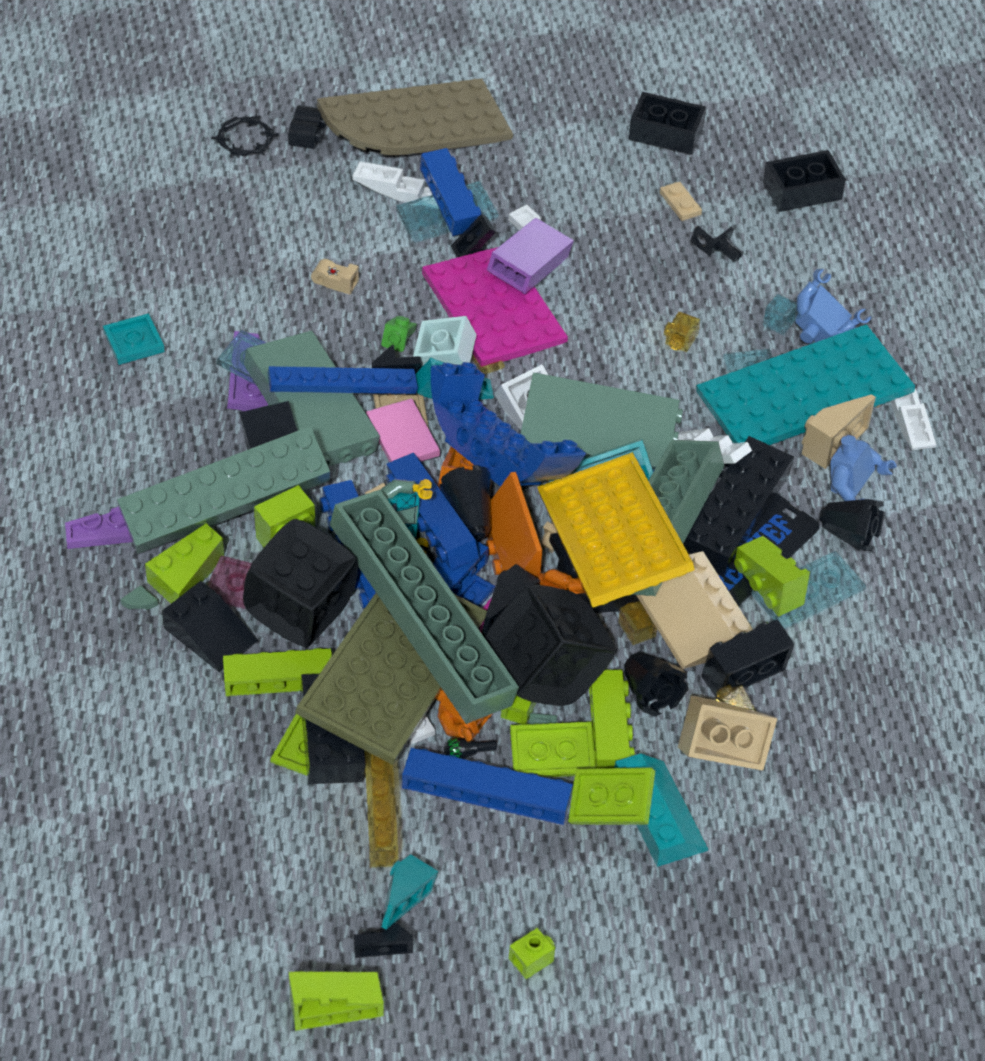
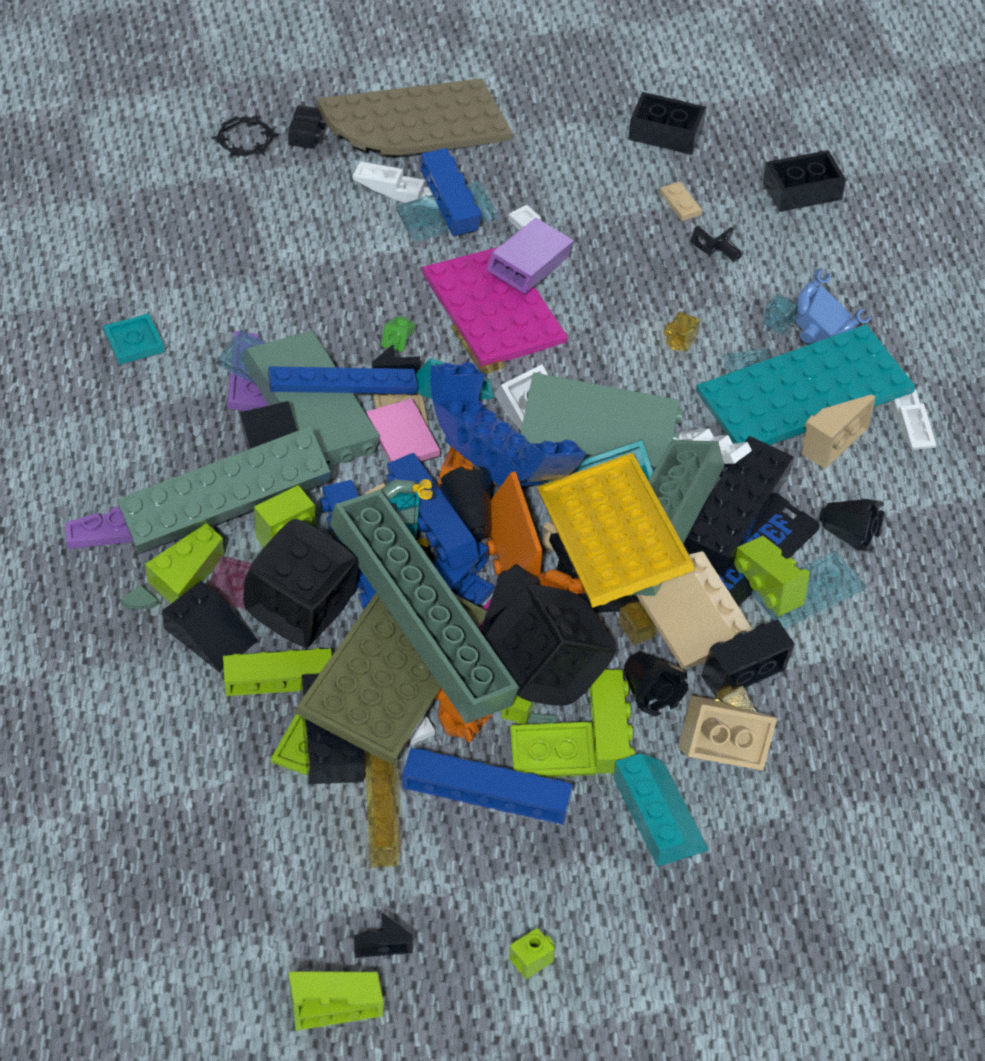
tan leg [311,259,359,295] -> none
teal slope [381,854,438,929] -> none
light aqua brick [413,316,476,368] -> none
black piece [444,737,497,759] -> none
black slope [451,214,496,258] -> none
lime tile [568,768,655,825] -> none
medium blue torso [831,435,897,501] -> none

